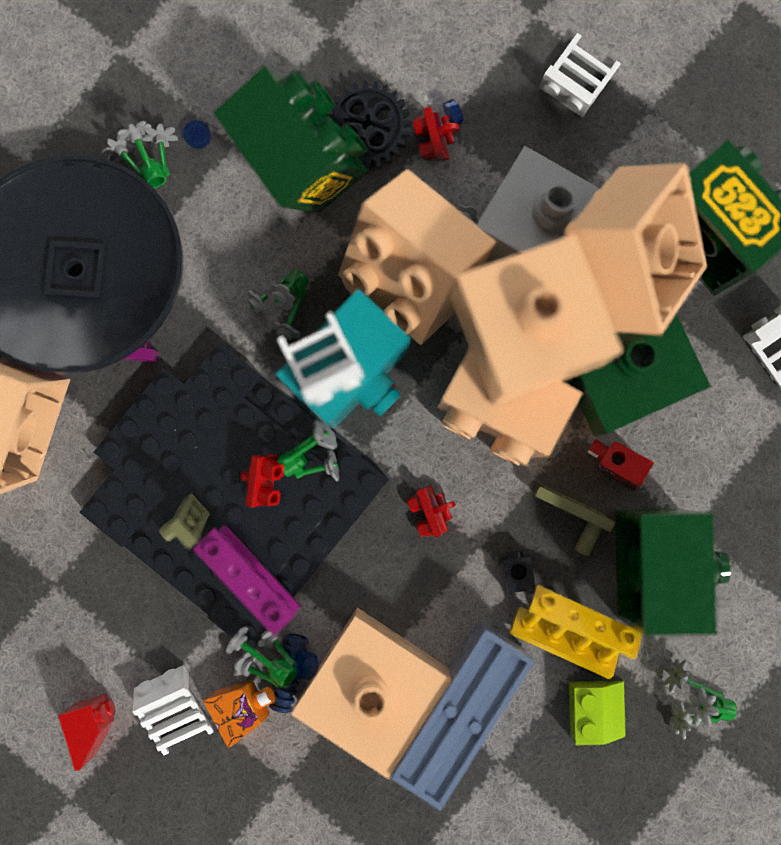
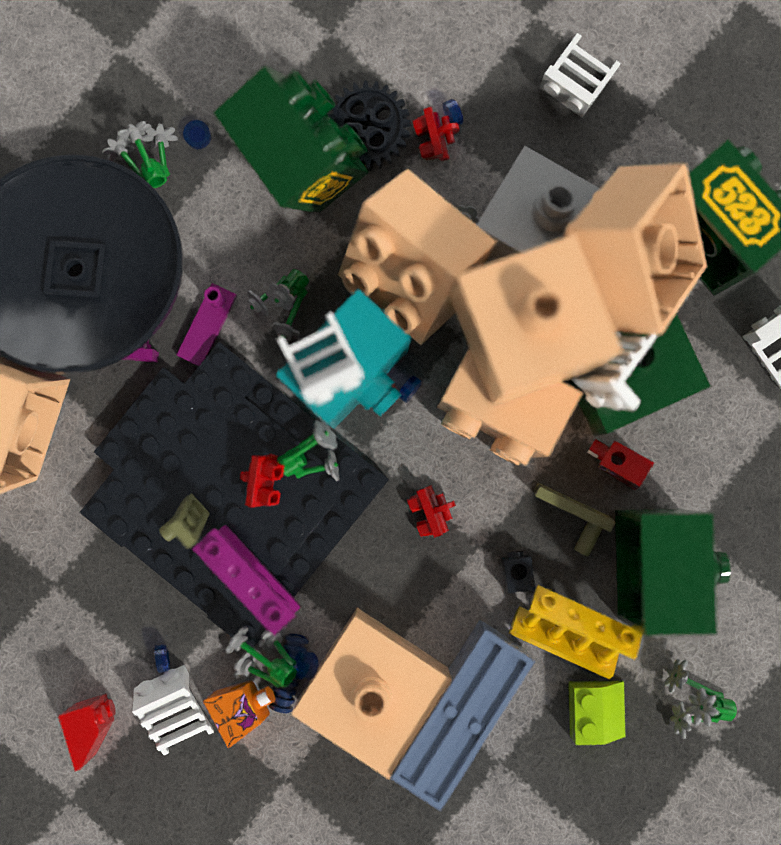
none -> clear blue tile [155,644,170,673]
none -> magenta piece [177,283,237,366]
none -> clear blue tile [399,376,422,403]
none -> white plate [572,332,657,411]

